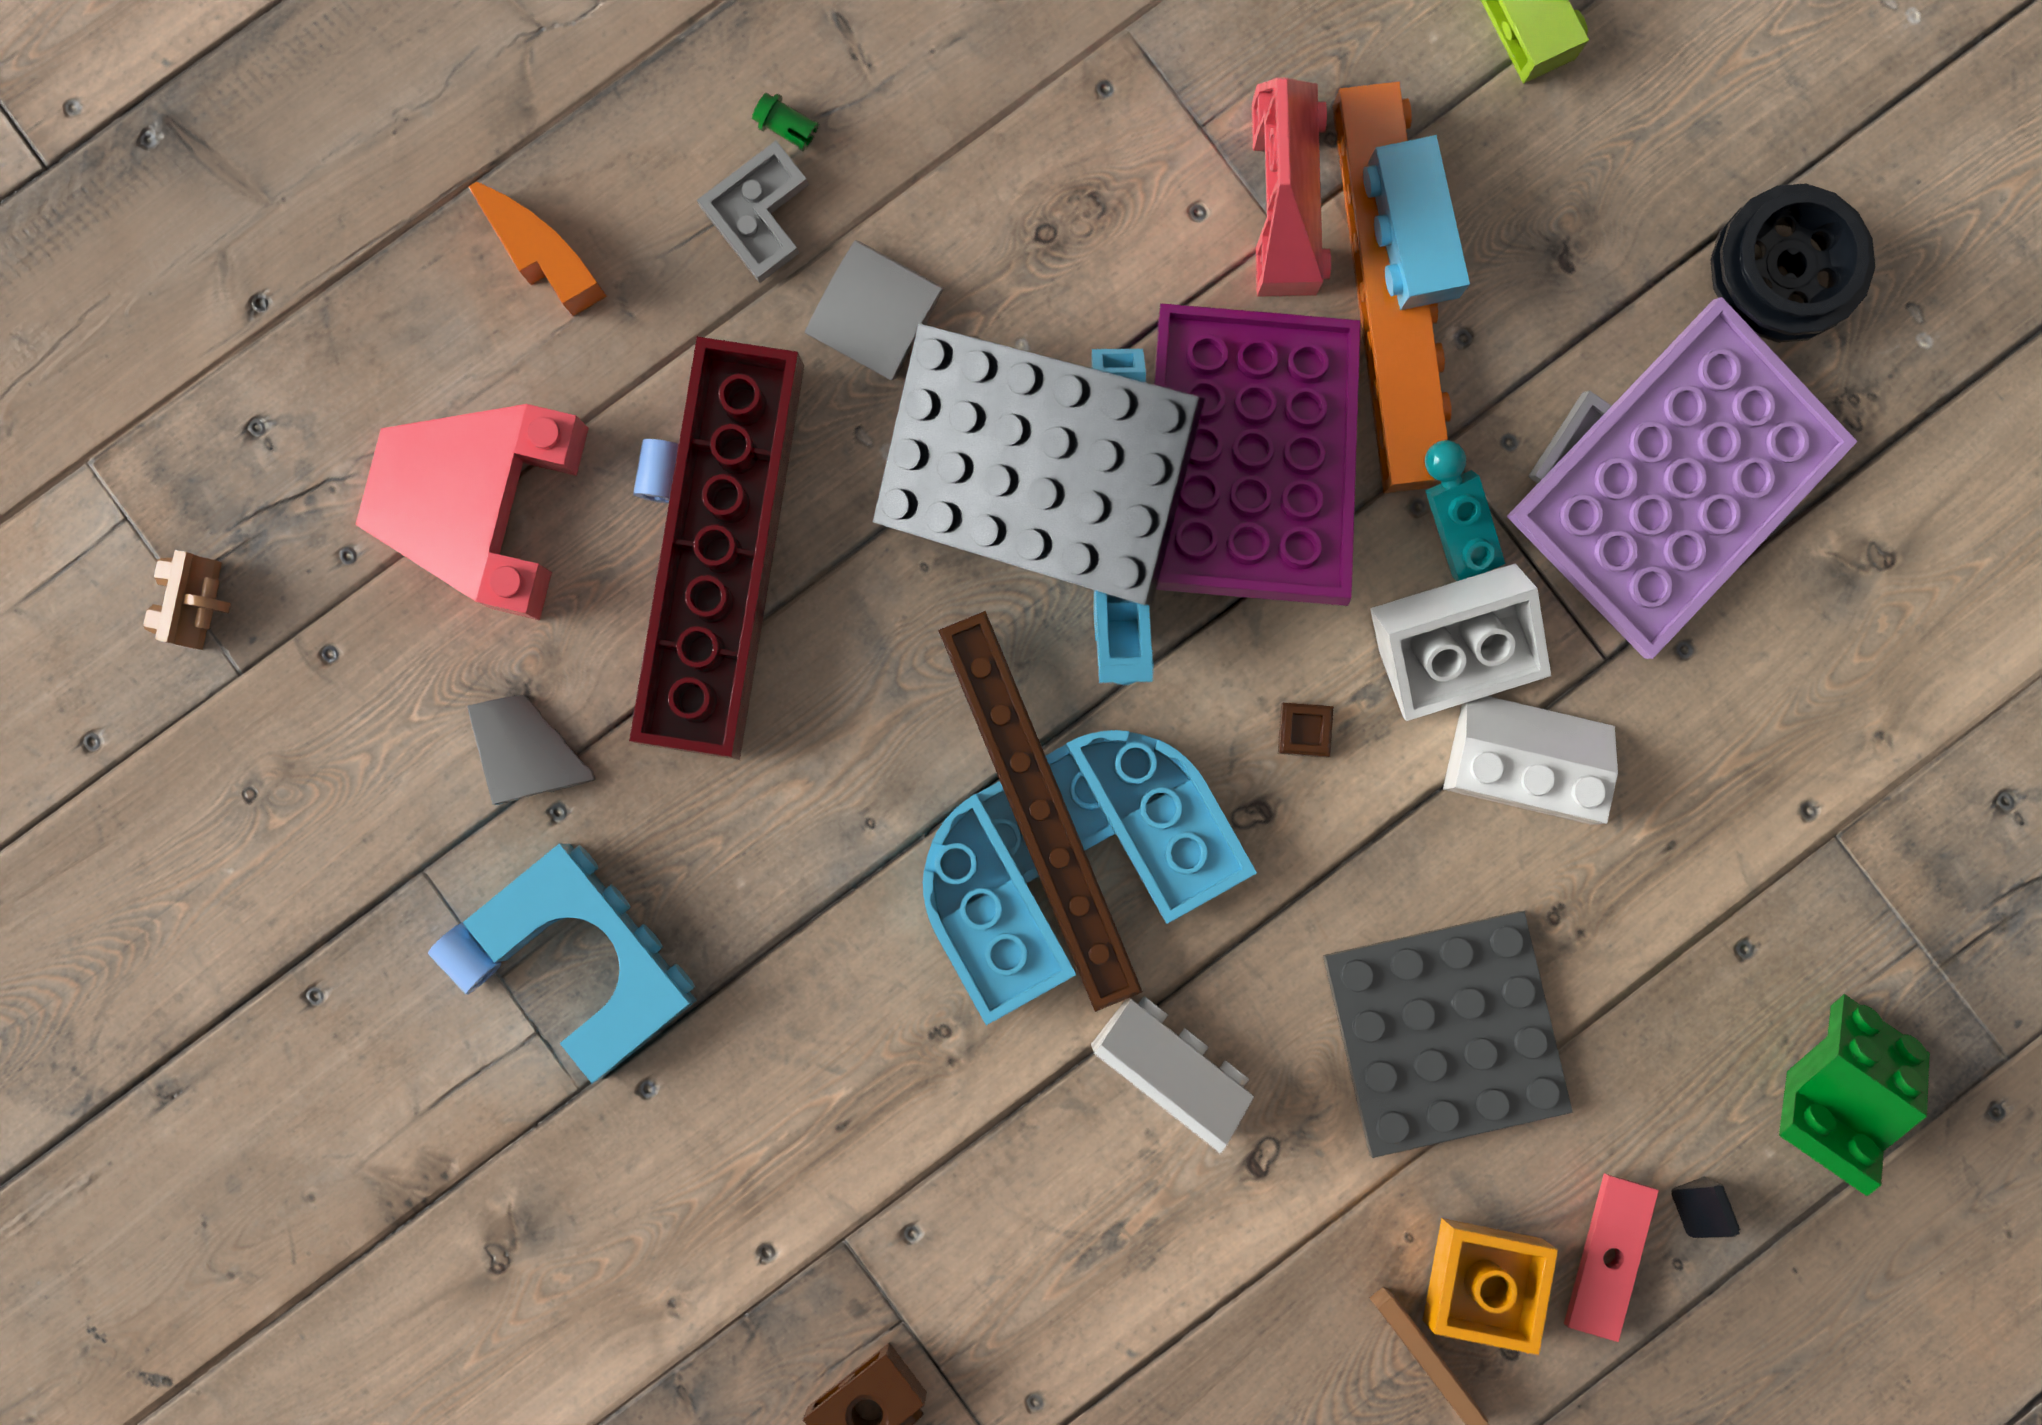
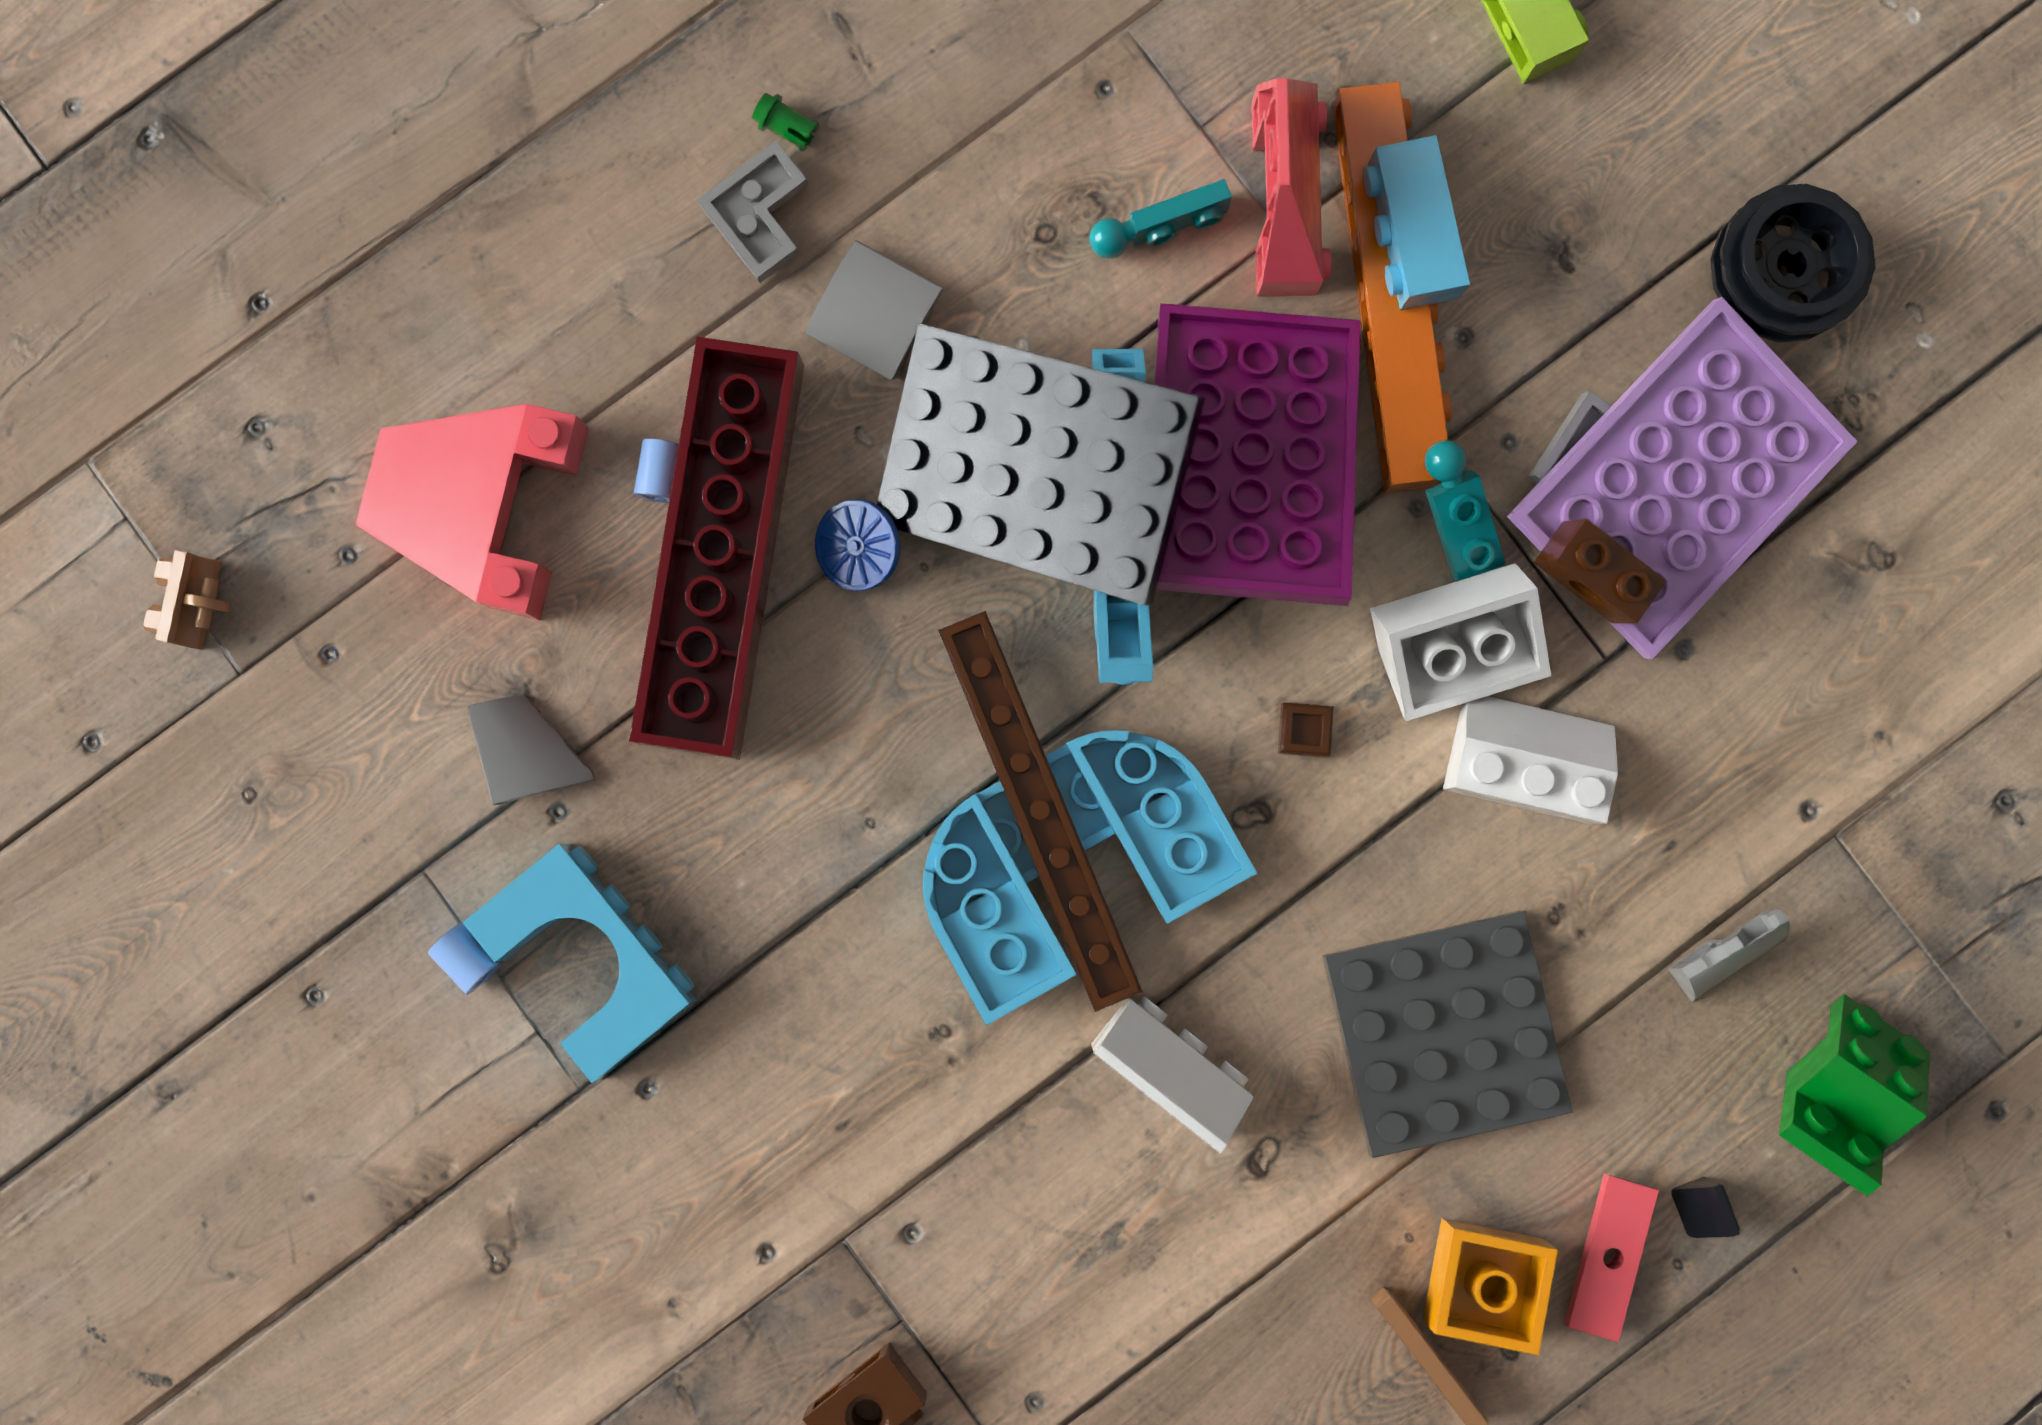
orange slope [468,182,607,316] -> none
none -> blue wheel [815,499,900,591]
none -> teal plate [1089,179,1232,259]
none -> reddish brown brick [1533,518,1667,623]
none -> light grey slope [1667,909,1790,1002]

